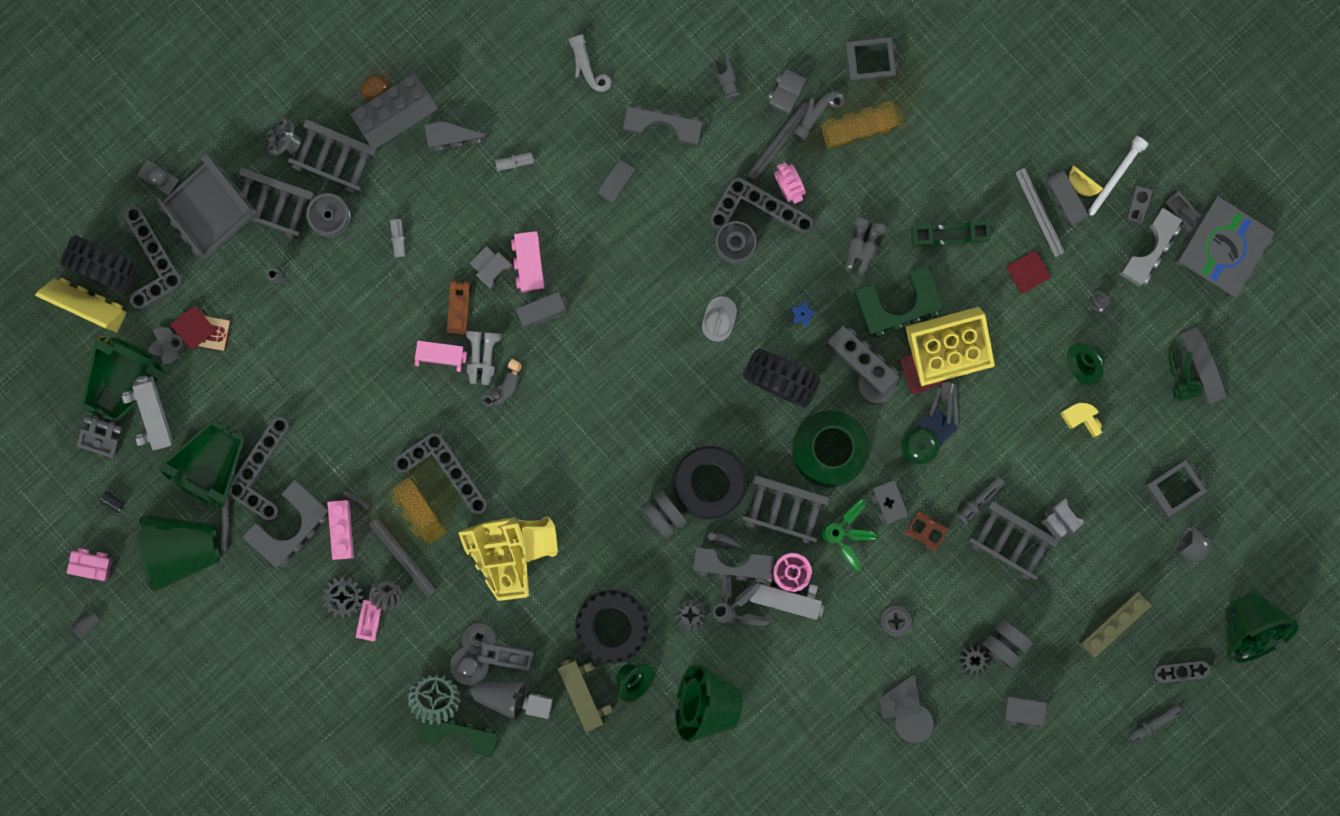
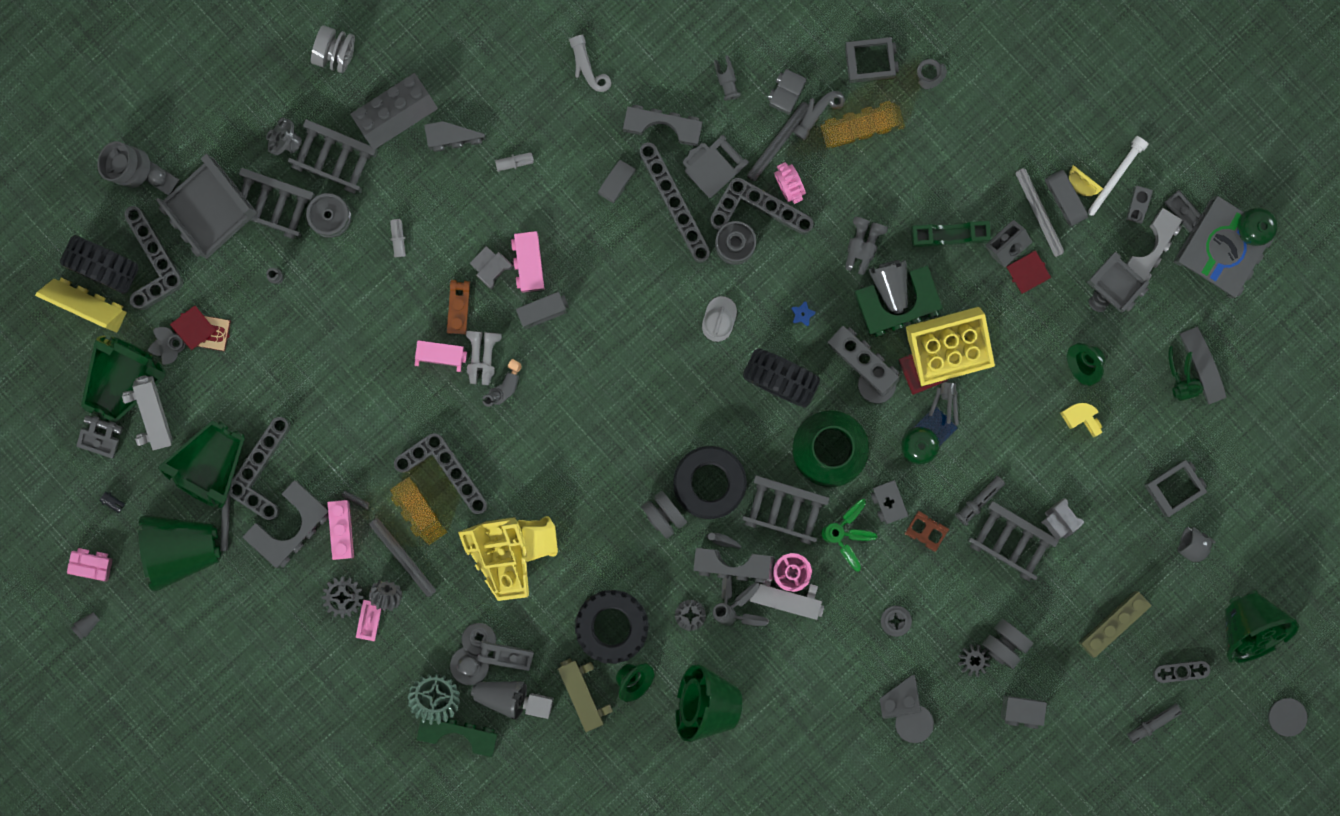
clear orange hair [361,75,392,102] -> none
none -> dark grey wheel [97,141,150,188]
none -> light grey wheel [311,26,355,74]
none -> dark grey beam [640,142,710,263]
none -> dark grey piece [683,135,749,198]
none -> dark grey cone [869,259,908,314]
none -> dark grey piece [917,59,947,89]
none -> dark grey brick [985,220,1032,268]
none -> dark grey panel [1087,252,1149,313]
none -> dark green cylinder [1237,208,1278,246]
none -> dark grey tile [1268,698,1307,737]

